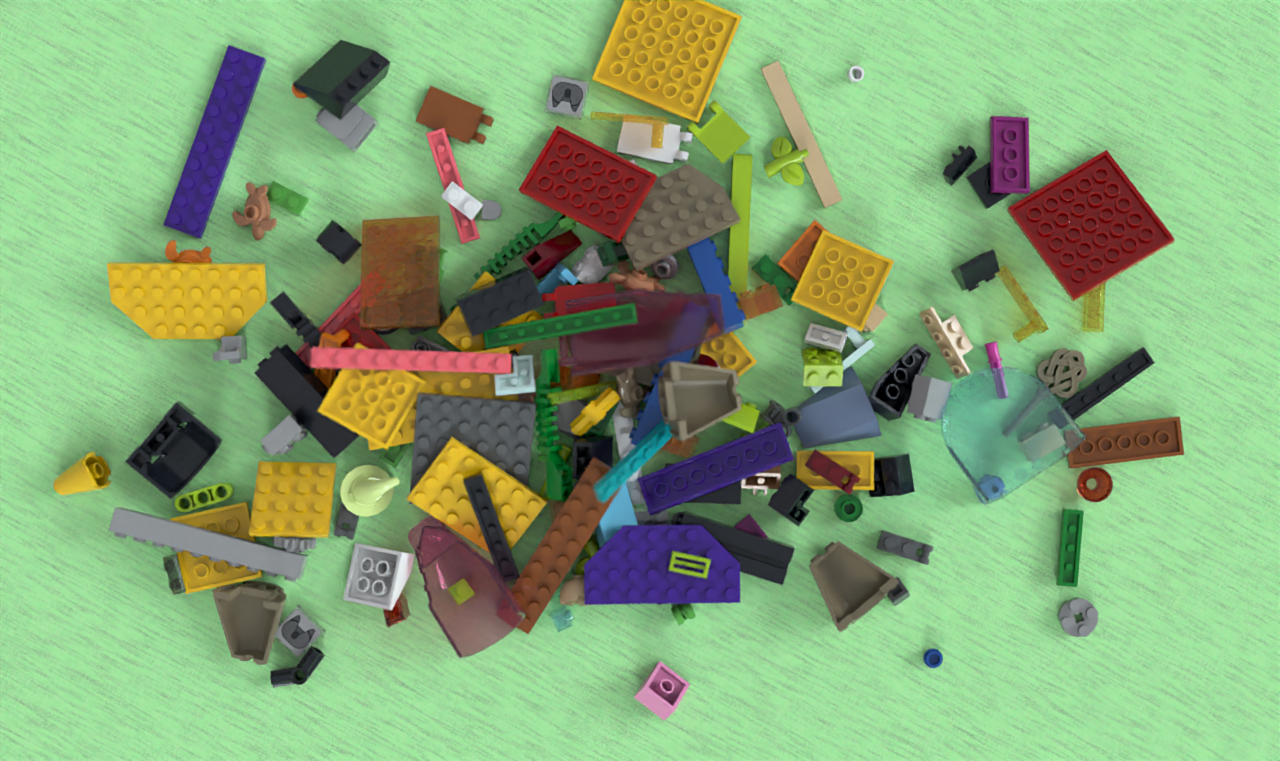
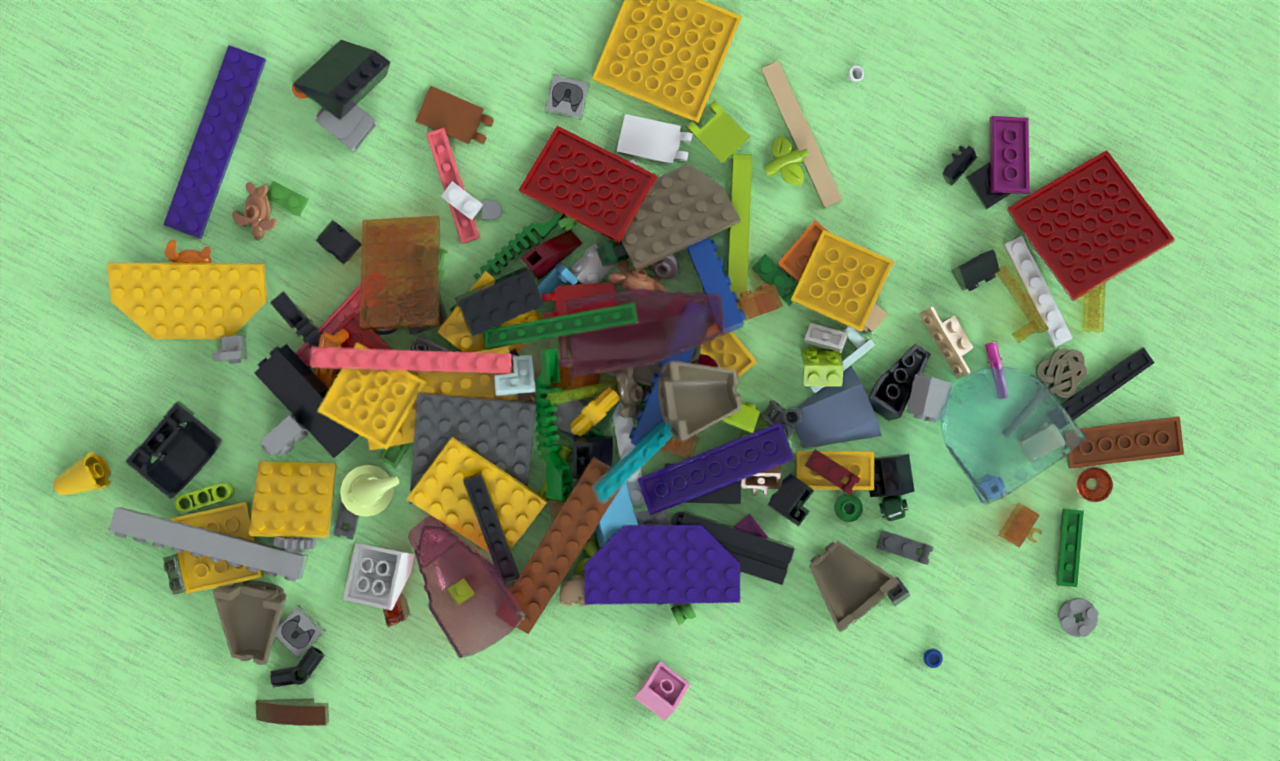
clear light blue plate [550,606,575,632] -> none
clear yellow piece [590,111,669,148] -> none
lime tile [668,551,711,579] -> none
none -> reddish brown slope [256,698,329,726]
none -> dark green head [879,495,909,521]
none -> clear orange brick [998,503,1042,548]
none -> white plate [1003,236,1073,347]

